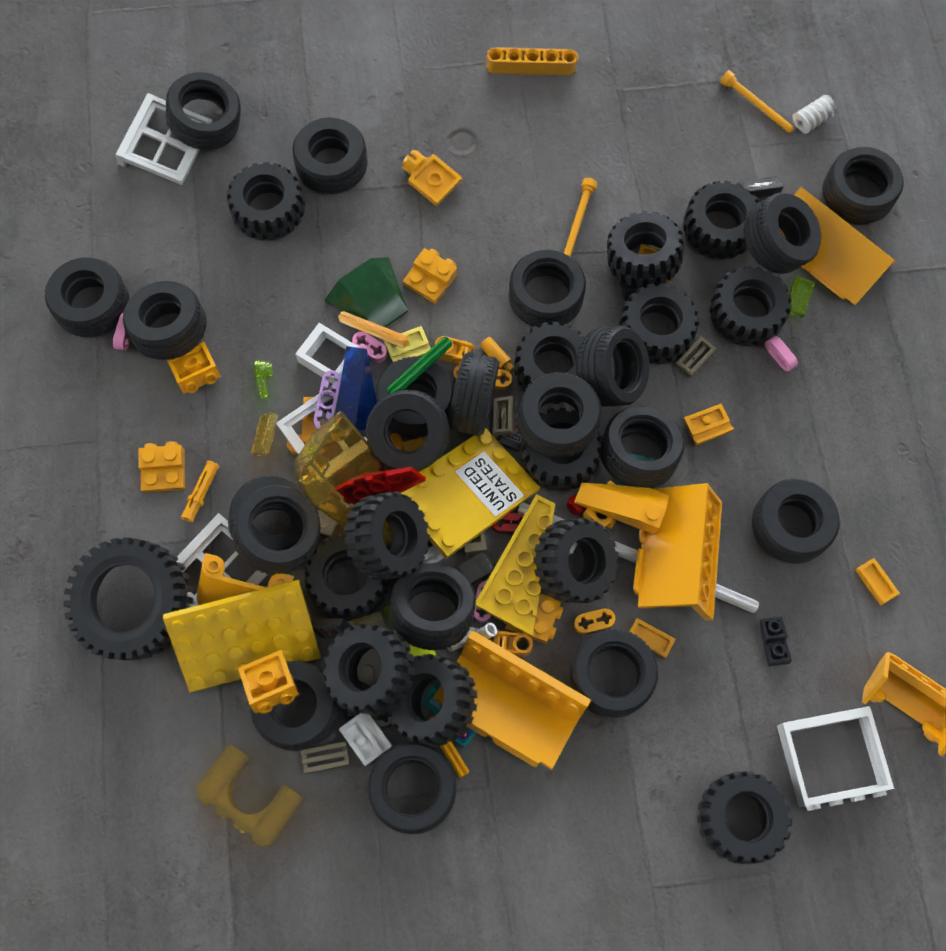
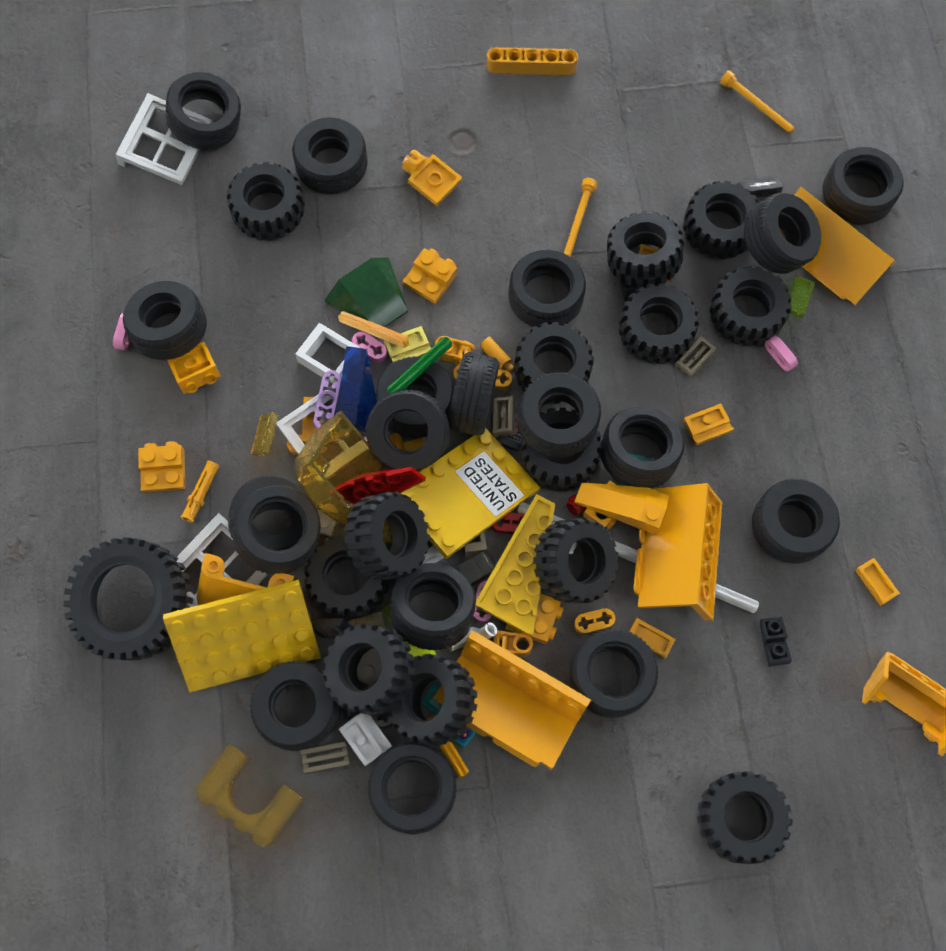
black tyre [45,257,130,337] -> none
light orange plate [238,650,299,714] -> none
clear neon green bar [254,360,273,398] -> none
black tyre [576,326,649,407] -> none
white window [777,706,894,811] -> none
white piece [793,95,835,134] -> none

